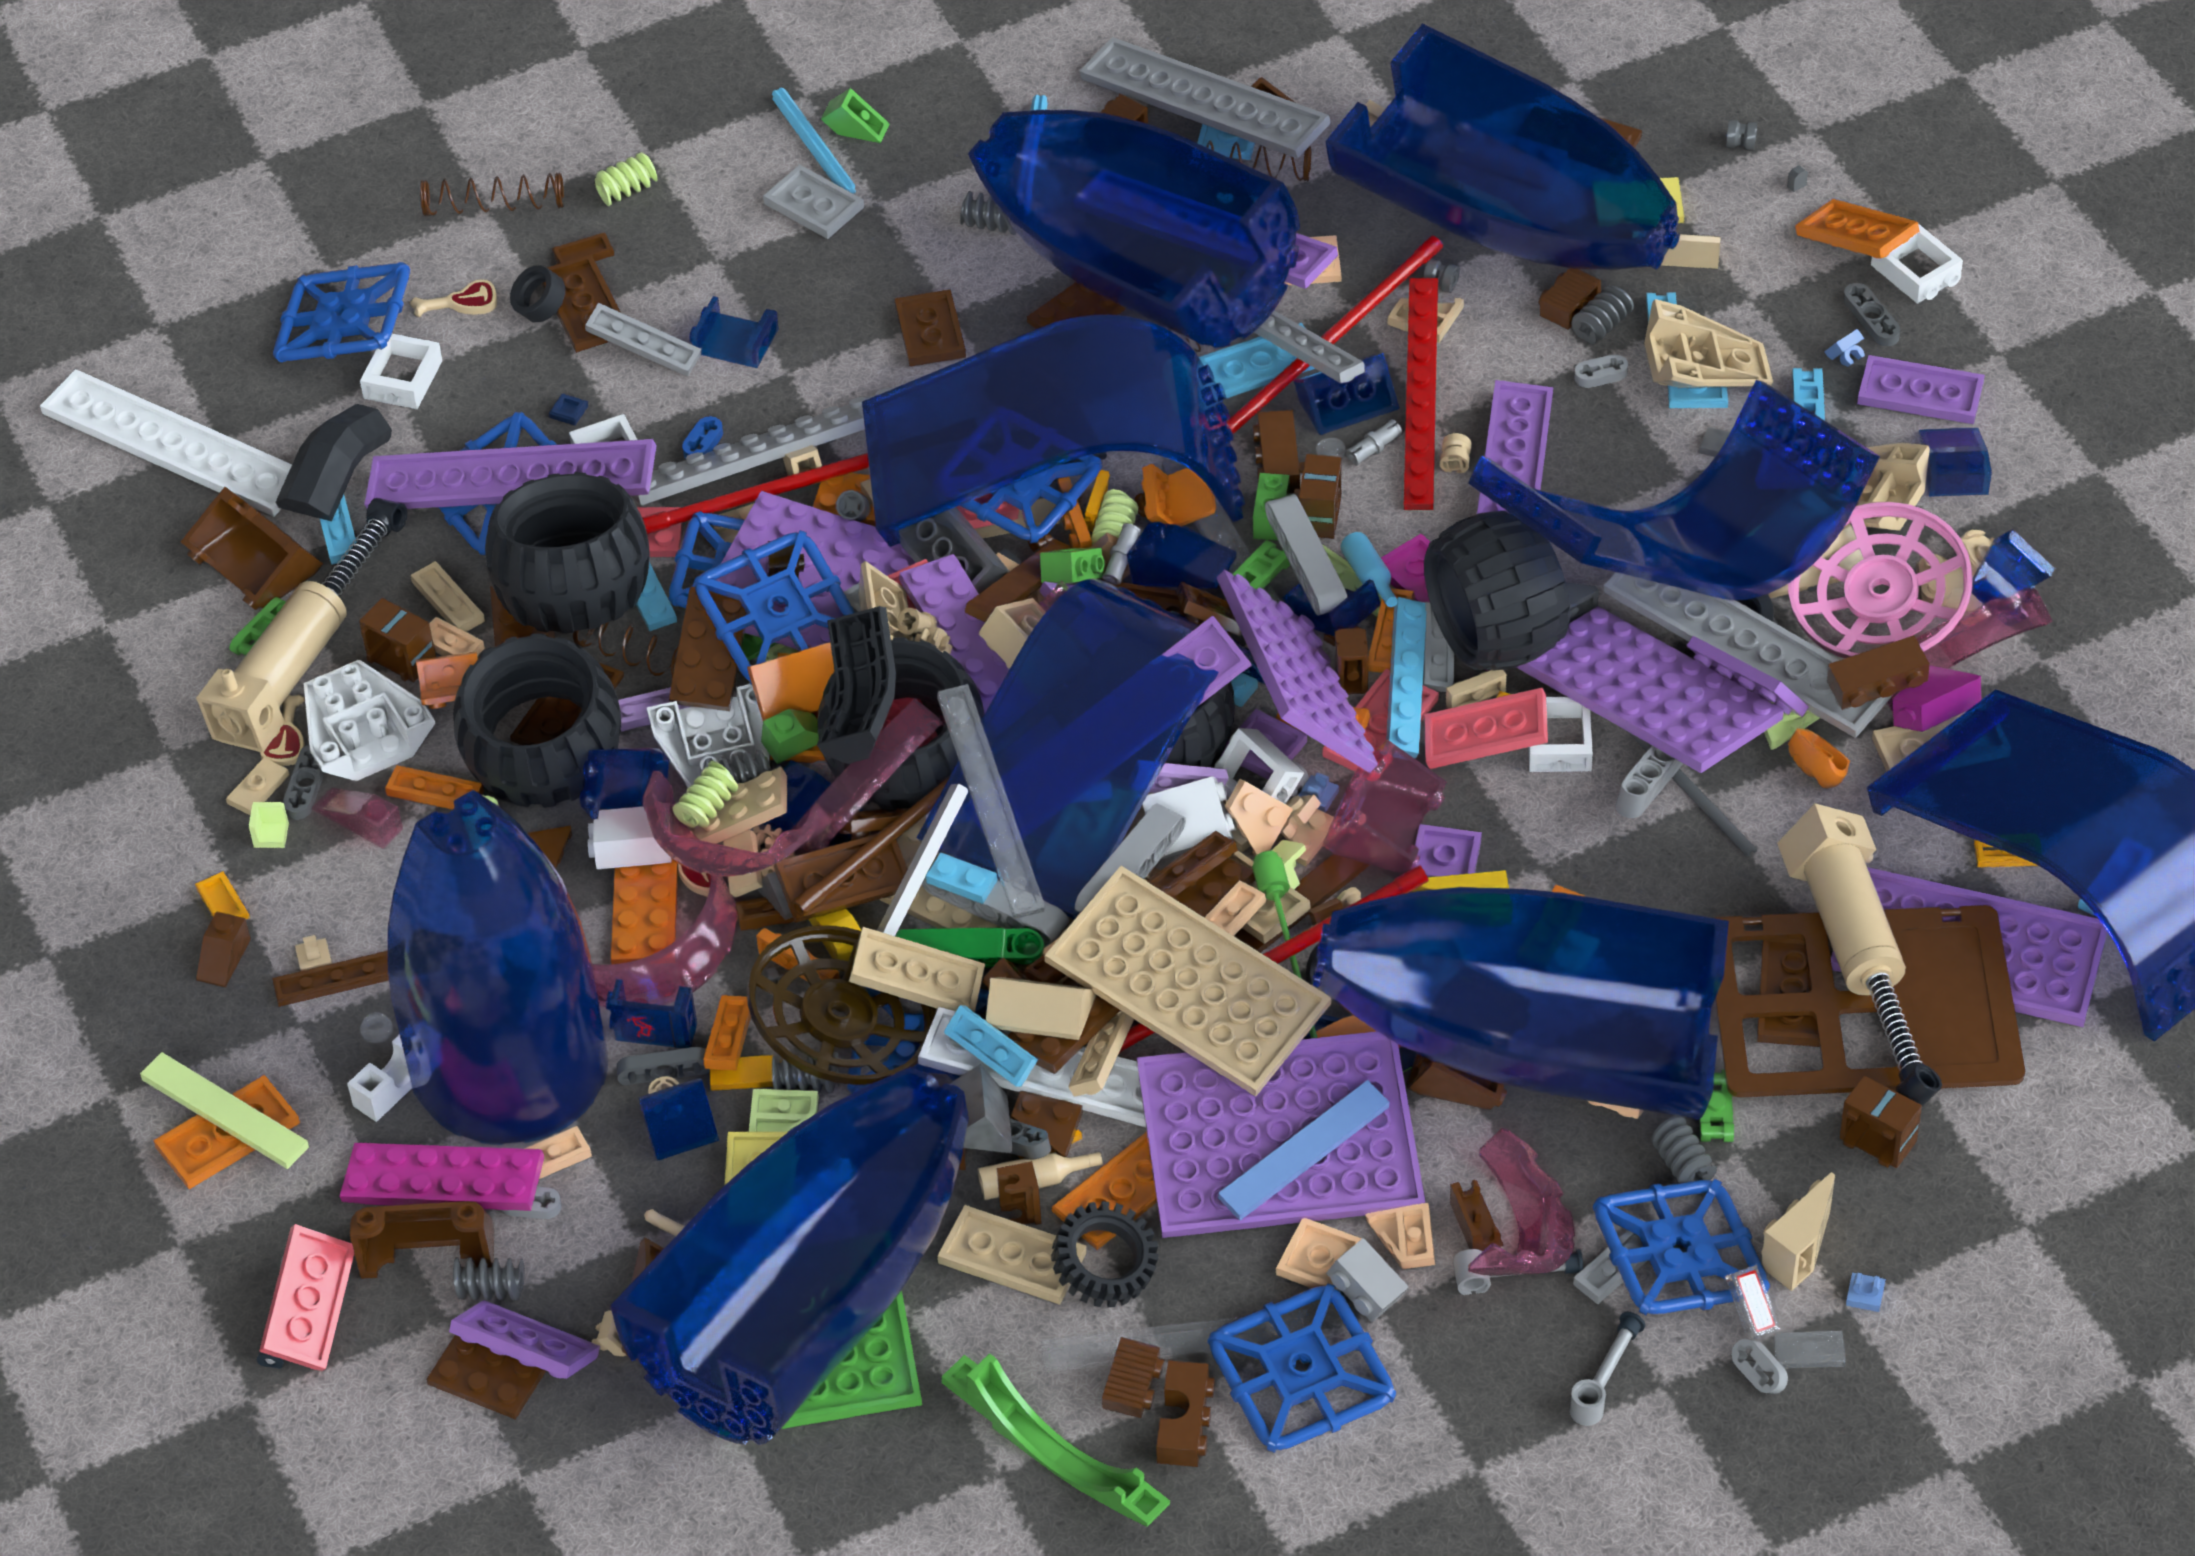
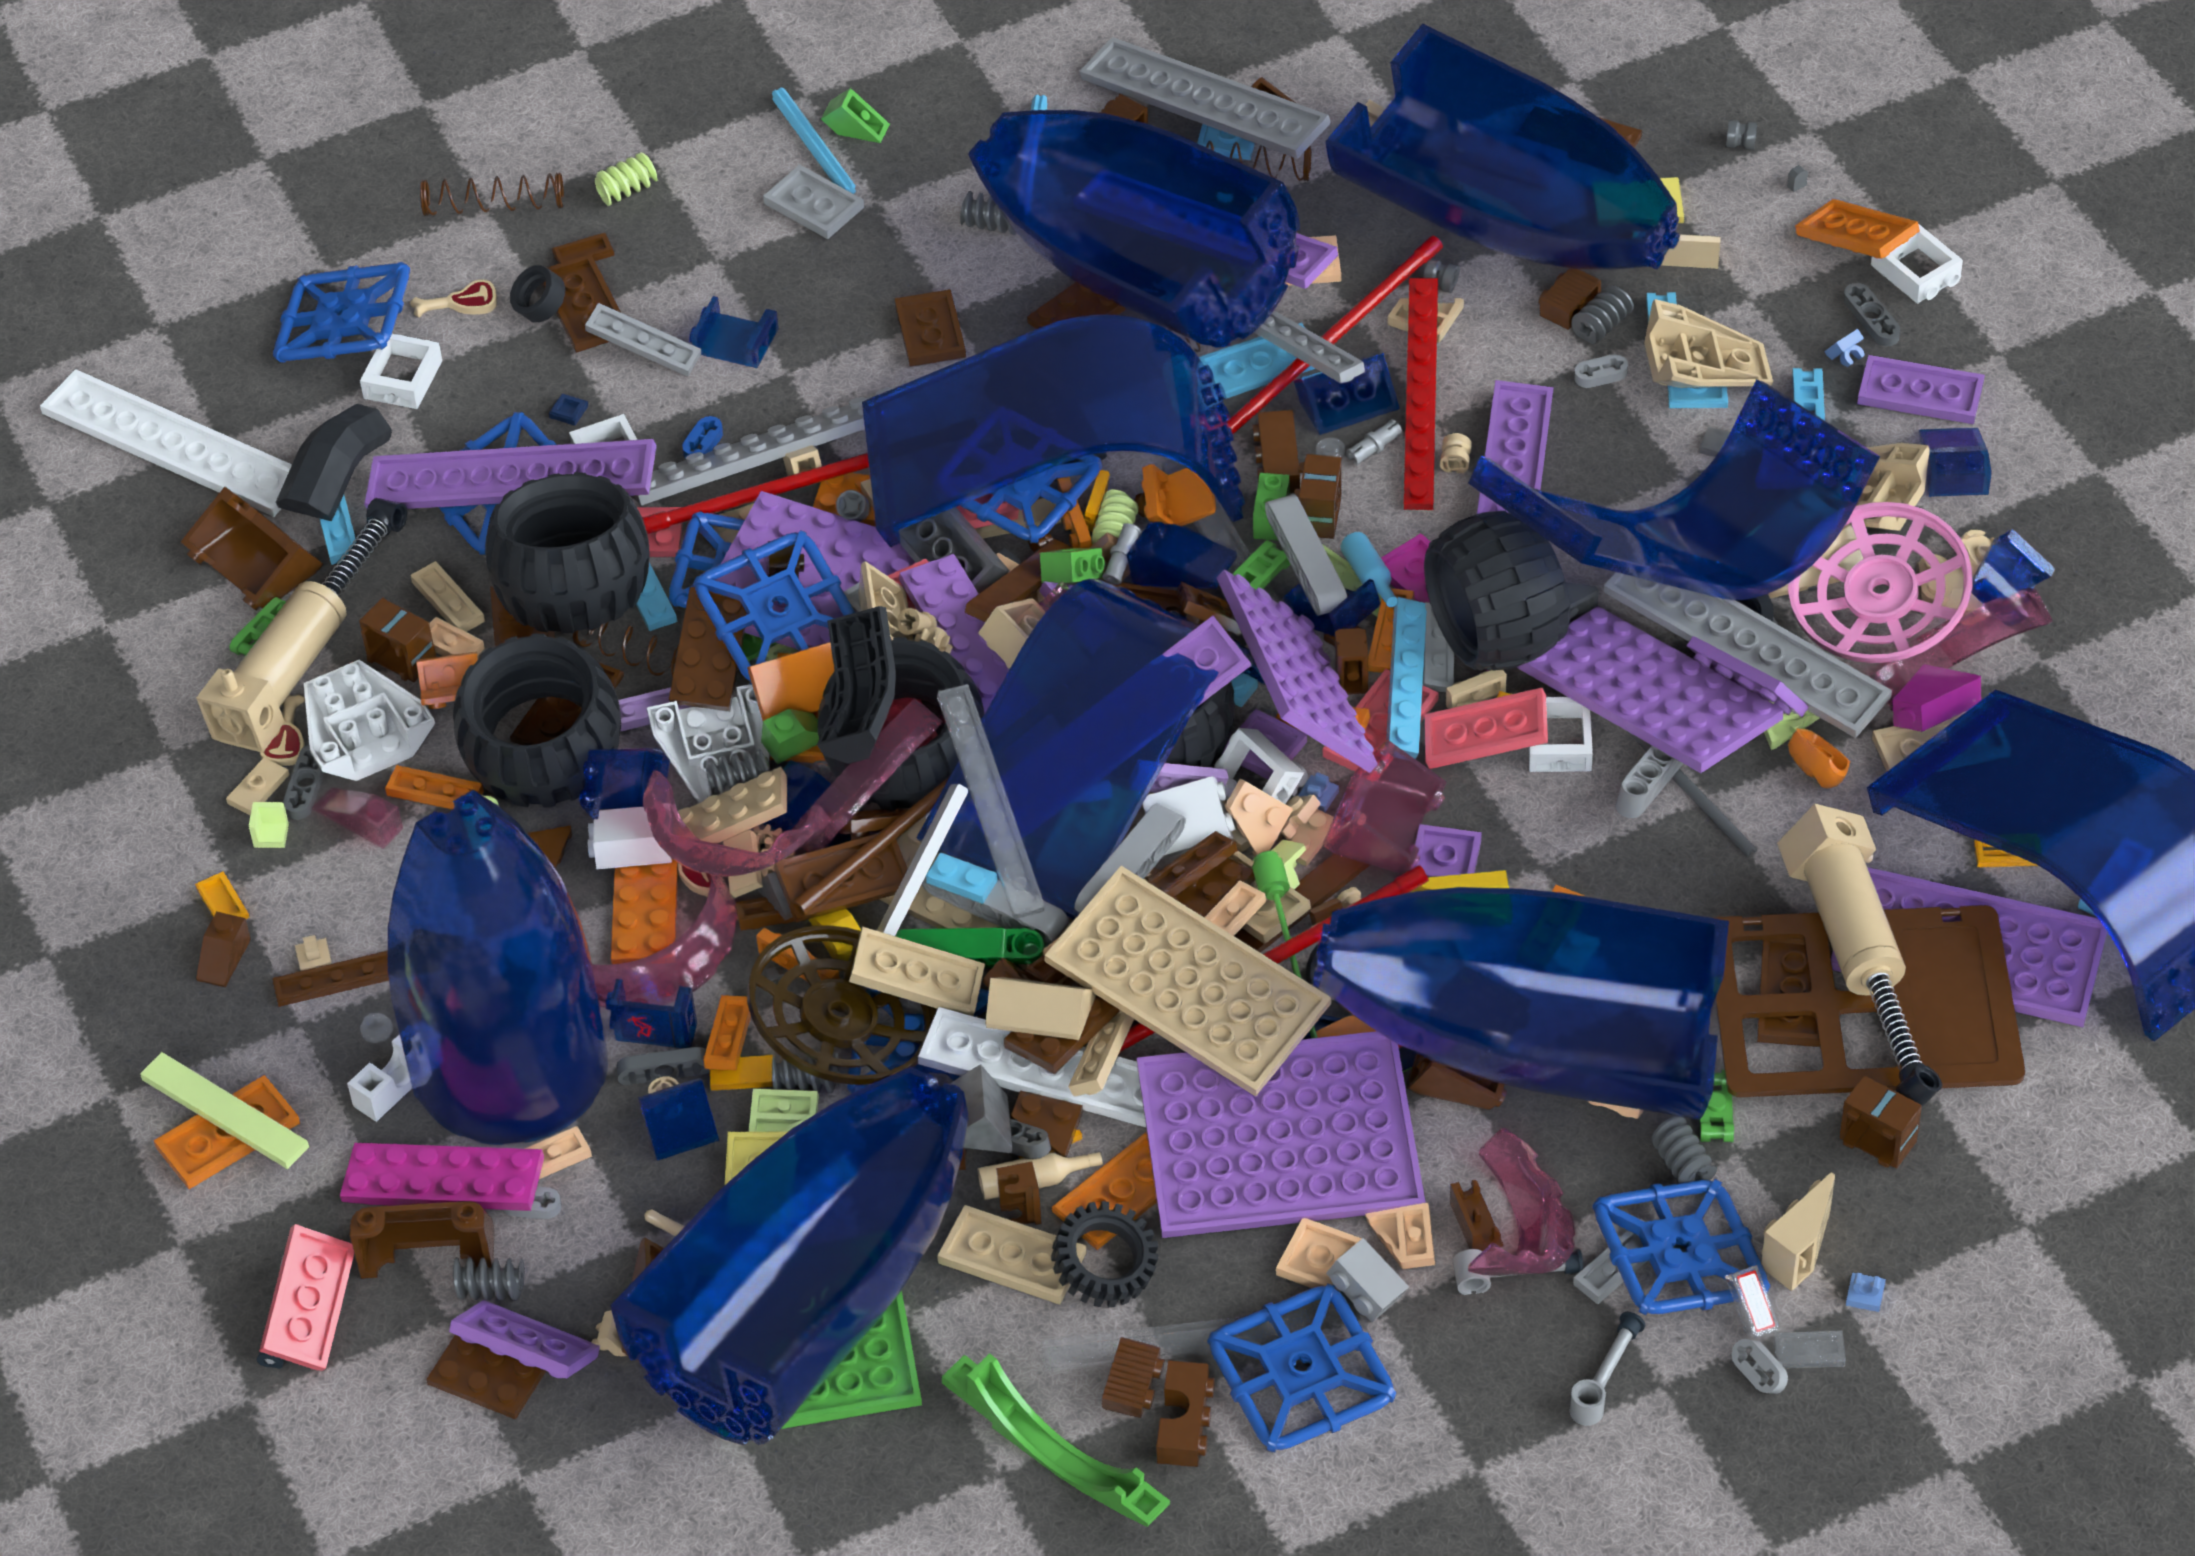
yellowish green piece [673,761,739,828] -> none
medium azure plate [944,1005,1038,1087] -> none
medium blue tile [1218,1080,1390,1221] -> none
reddish brown brick [1827,635,1930,710] -> none

